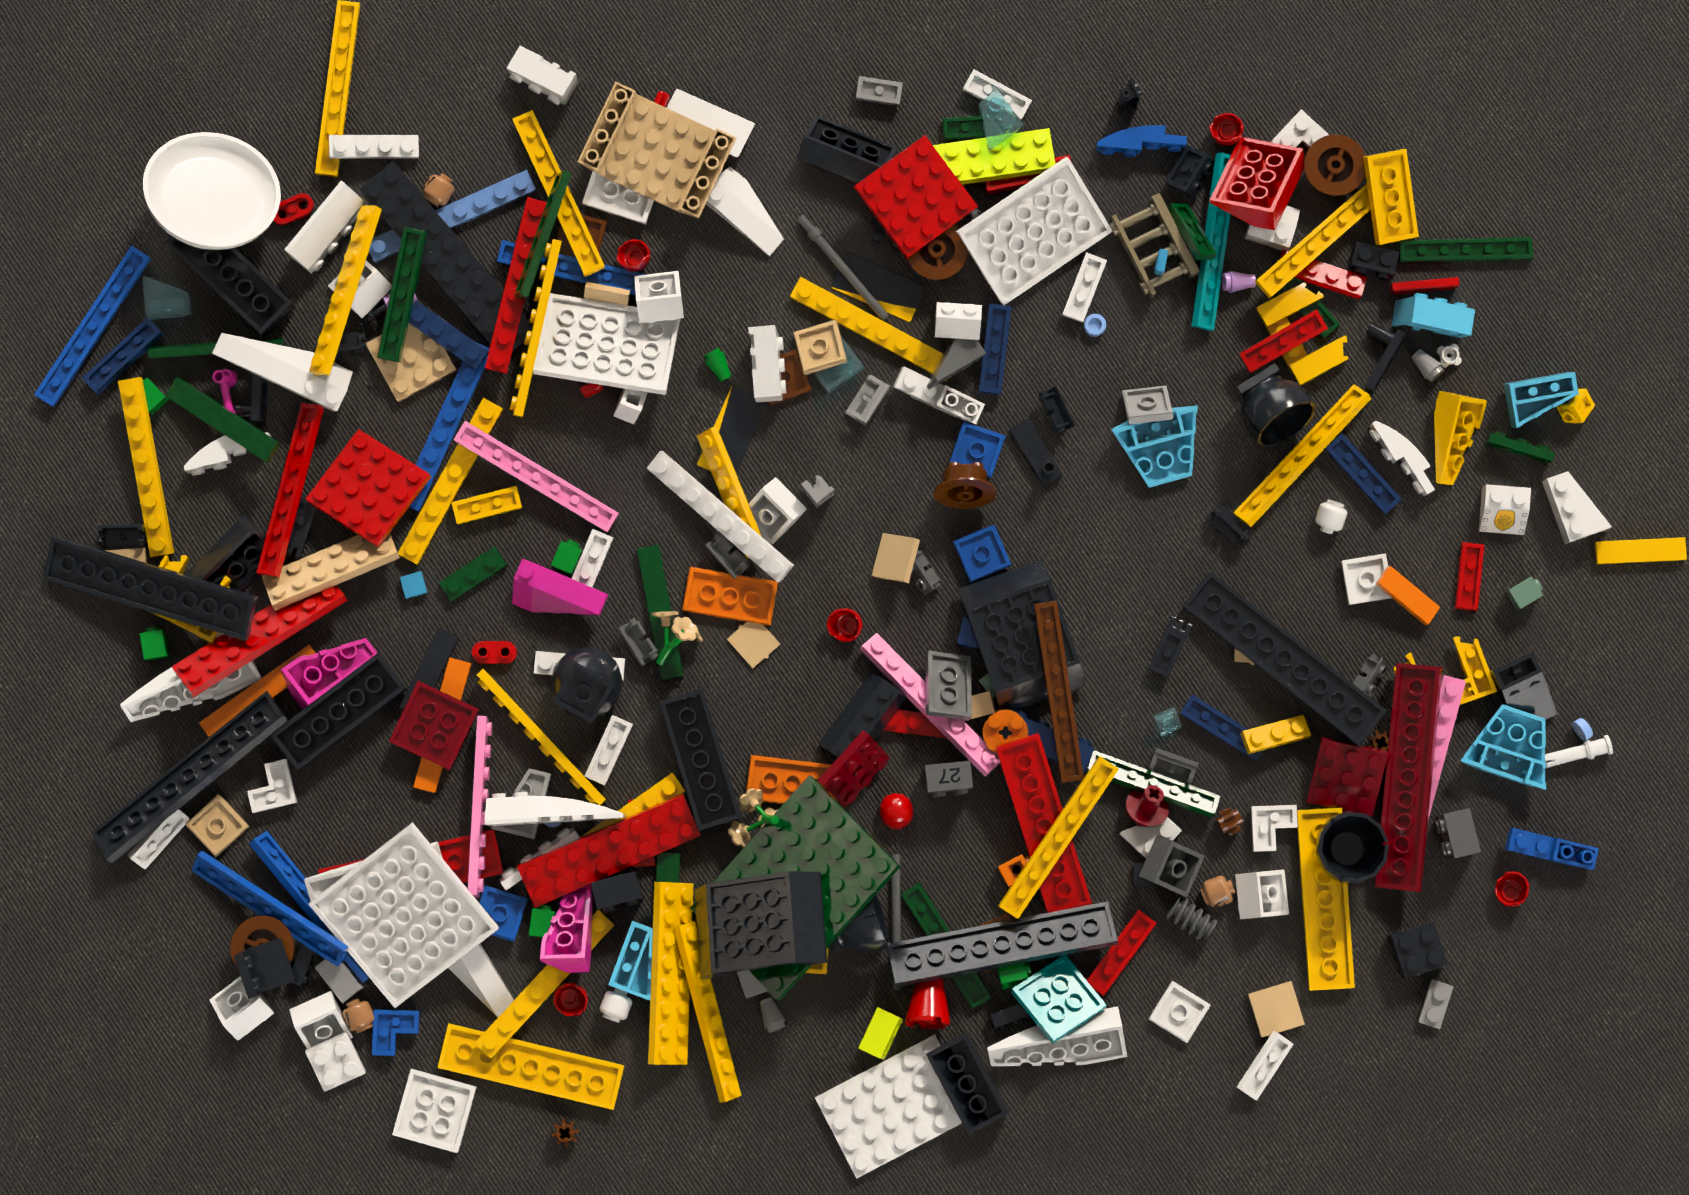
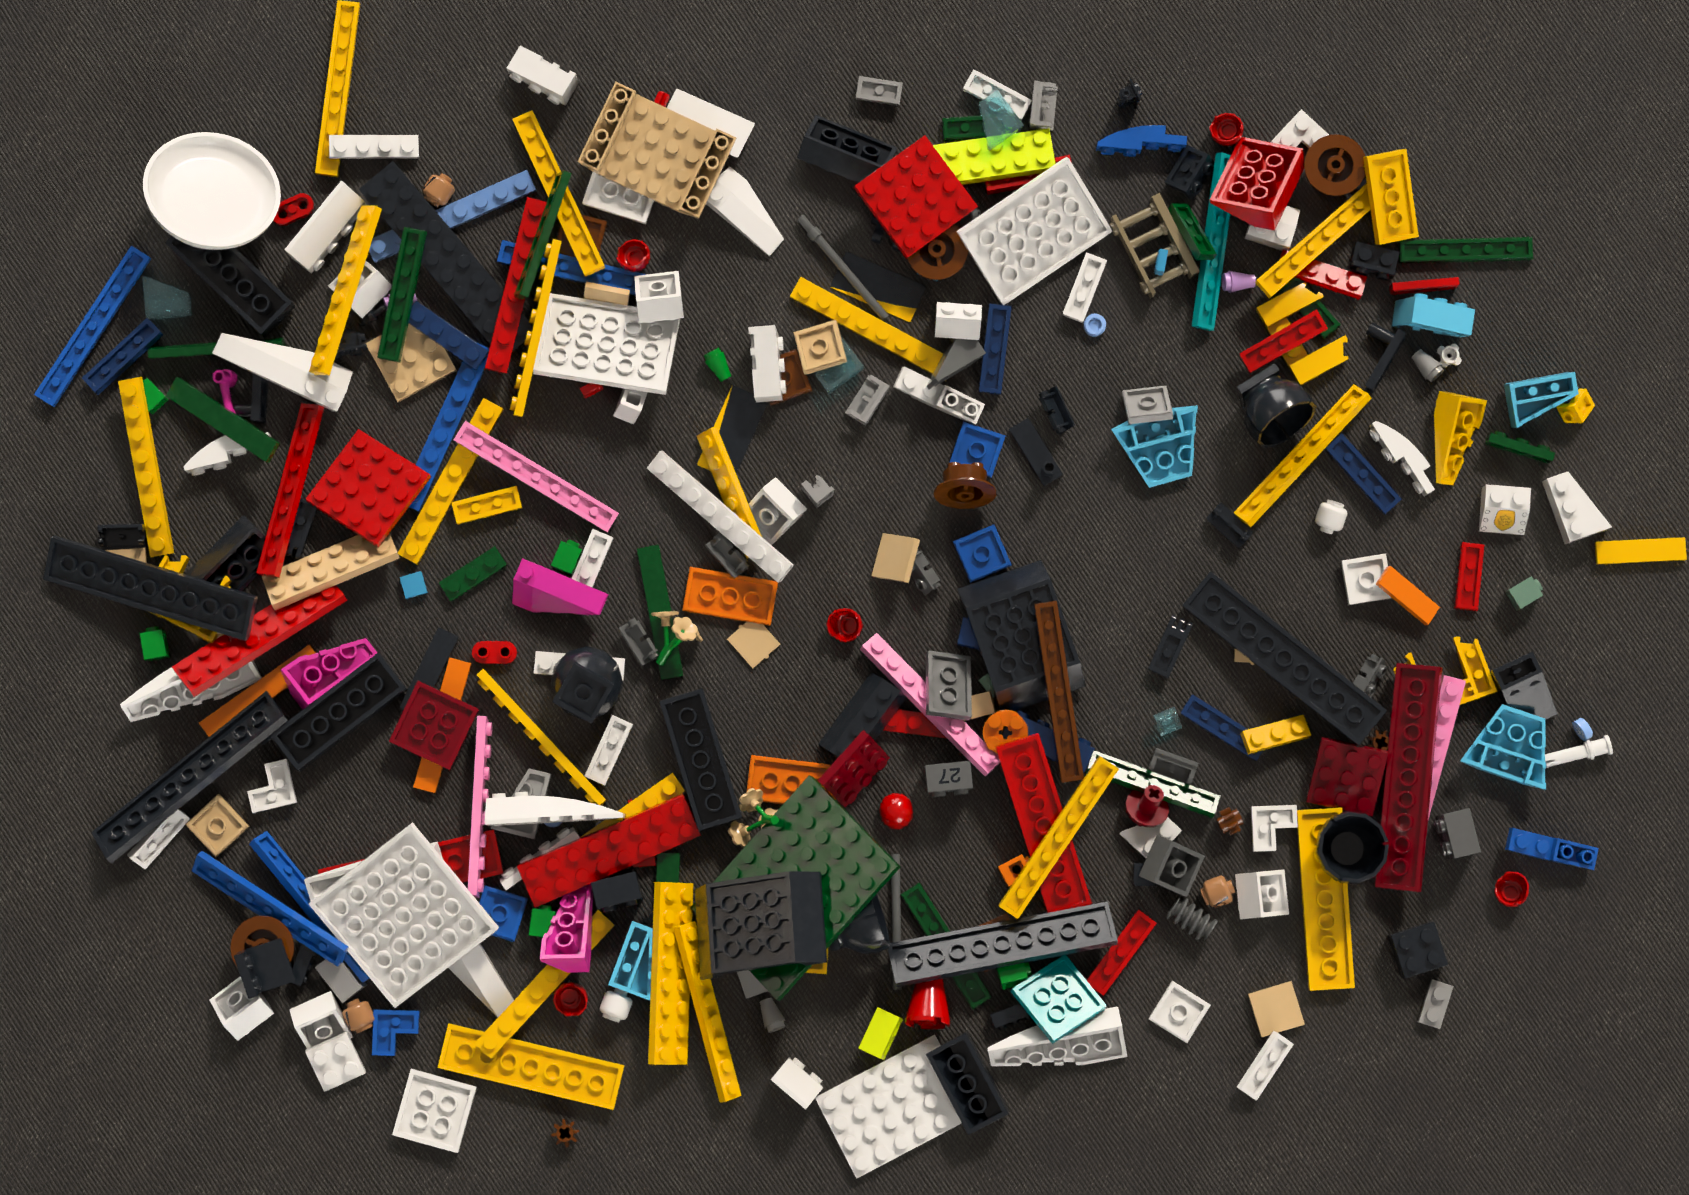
none -> white slope [771,1057,823,1110]
none -> light grey hinge [1029,81,1058,131]

